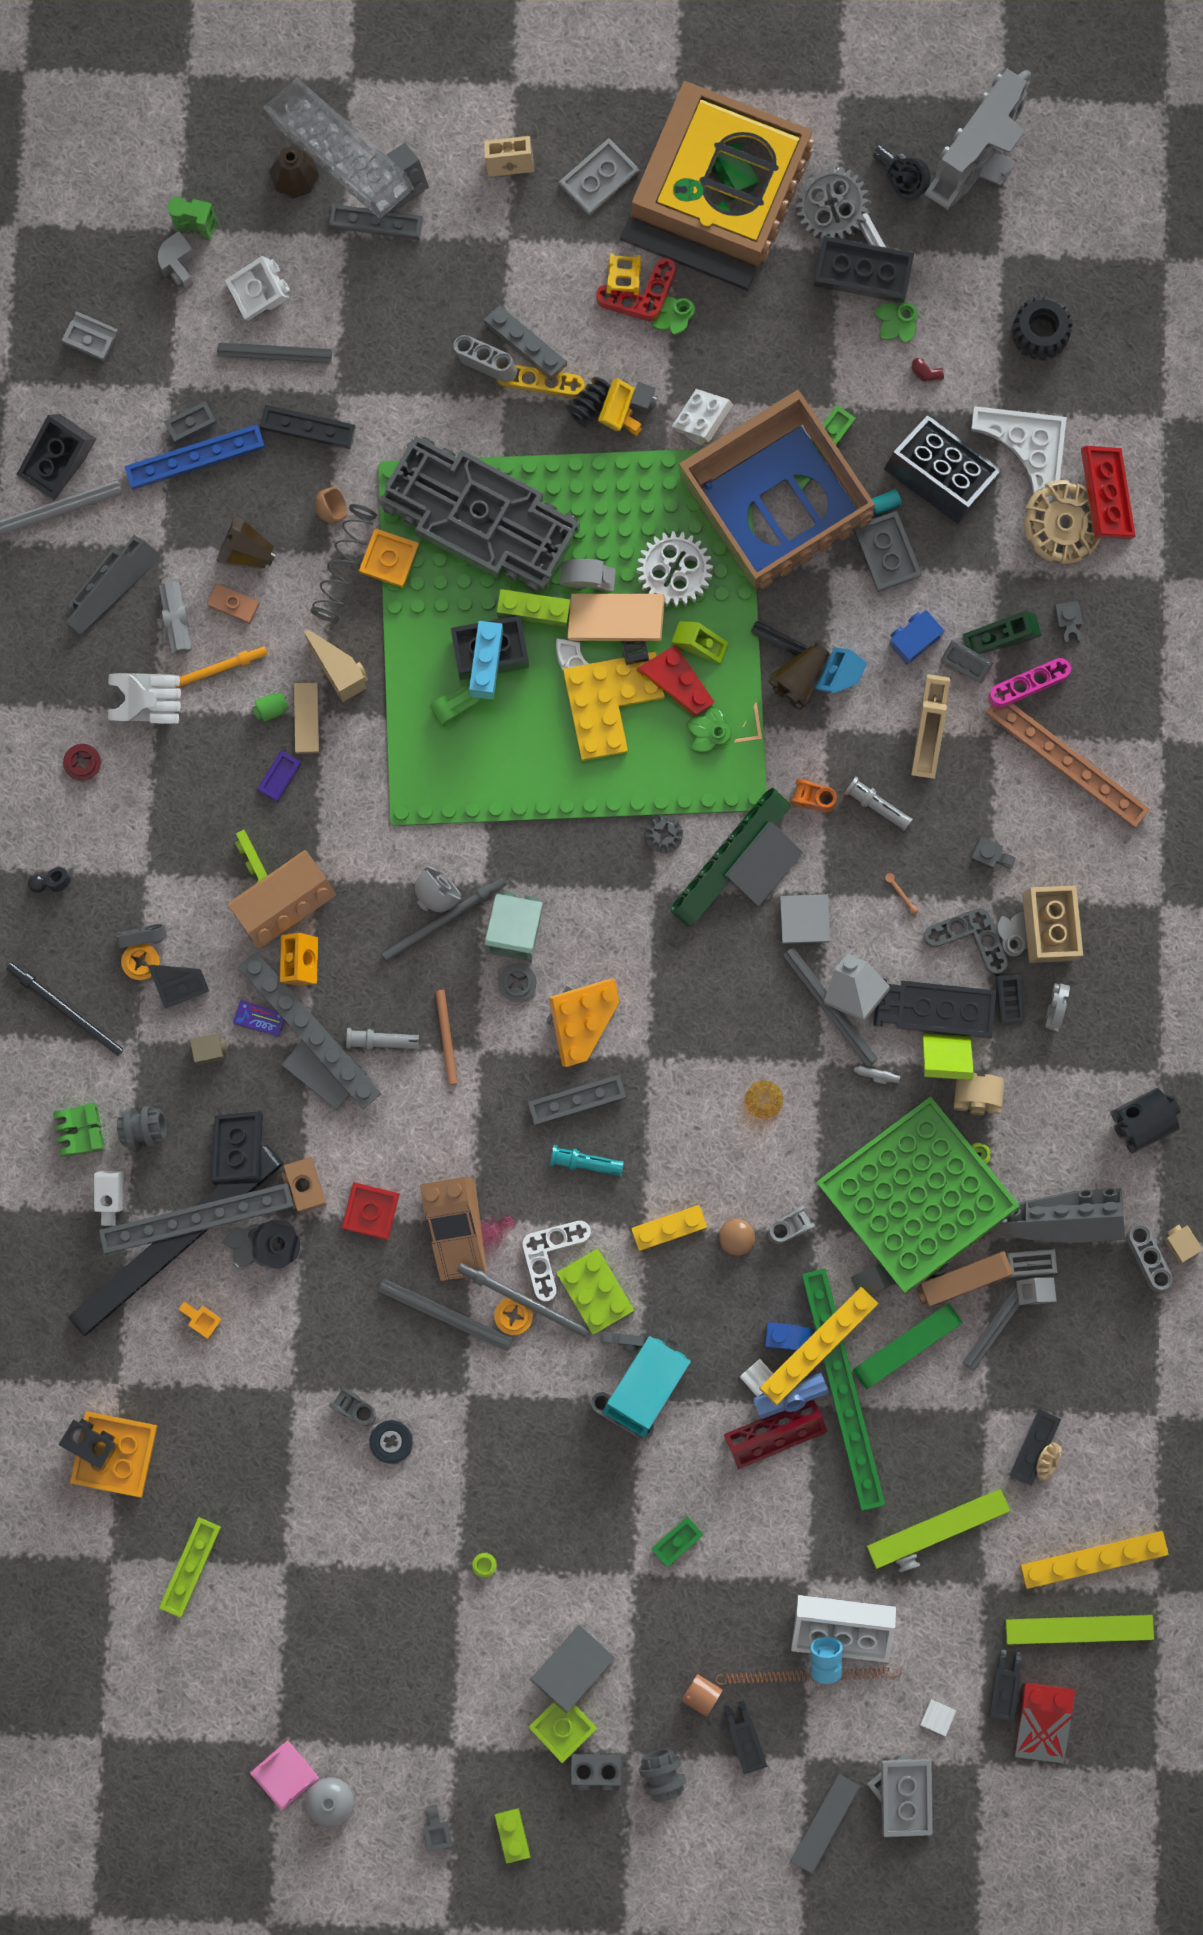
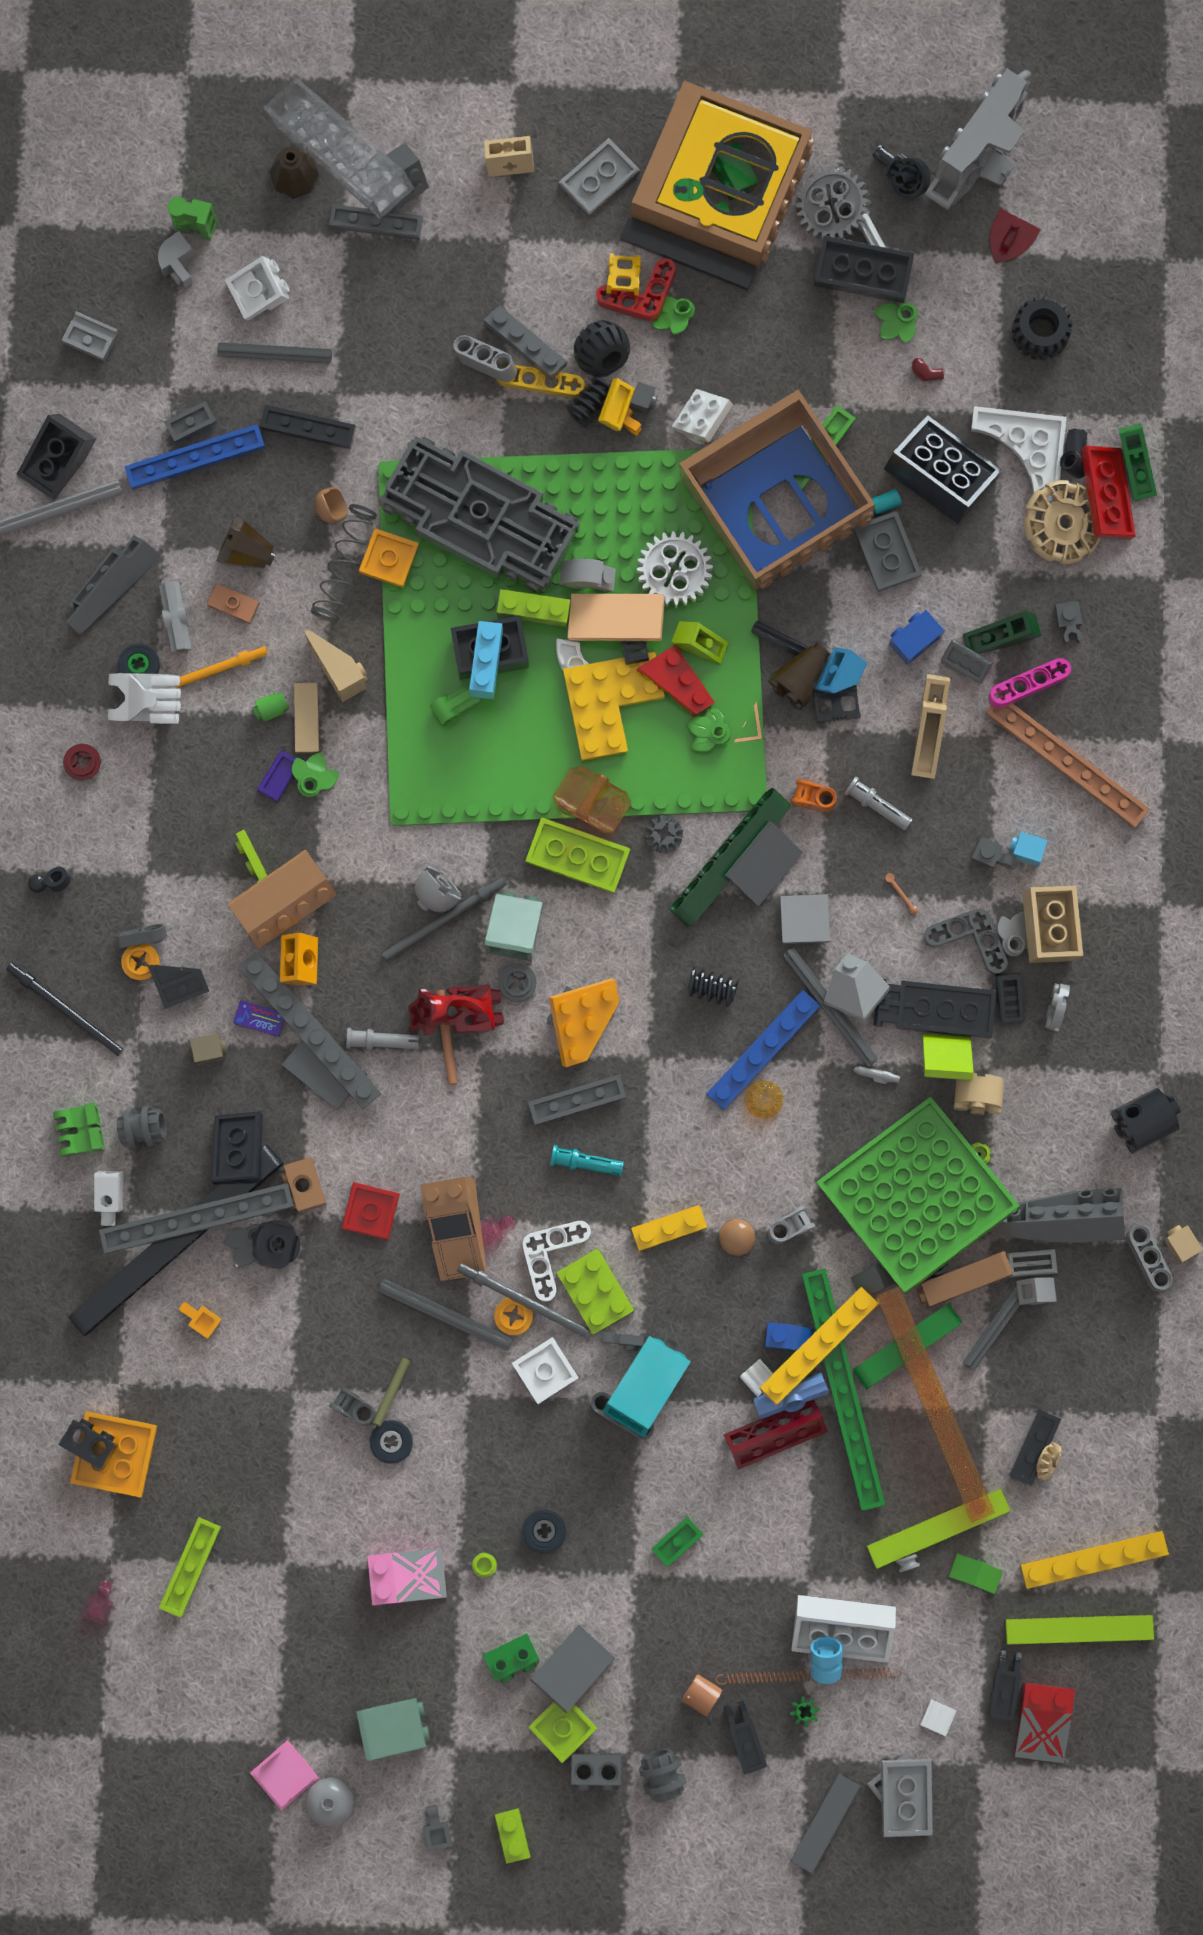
none -> clear pink plate [82,1580,114,1625]
none -> black bush [118,644,160,674]
none -> bright green plate [292,752,339,797]
none -> sand green slope [357,1698,430,1761]
none -> bright pink slope [368,1548,447,1606]
none -> olive bar [372,1358,411,1427]
none -> dark red hips [408,984,504,1036]
none -> green brick [483,1633,540,1684]
none -> white plate [512,1337,579,1404]
none -> black bush [523,1509,566,1553]
none -> lime plate [525,817,630,894]
none -> clear orange shield [553,766,631,833]
none -> black wheel [574,320,630,377]
none -> black piece [687,966,739,1007]
none -> blue plate [706,990,820,1111]
none -> green gear [789,1696,820,1727]
none -> black piece [813,685,861,724]
none -> clear orange plate [876,1287,995,1522]
none -> bright green slope [949,1554,1003,1594]
none -> dark red shield [990,208,1041,263]
none -> medium azure brick [1009,832,1048,867]
none -> black piece [1060,428,1088,479]
none -> green slope [1118,423,1157,501]

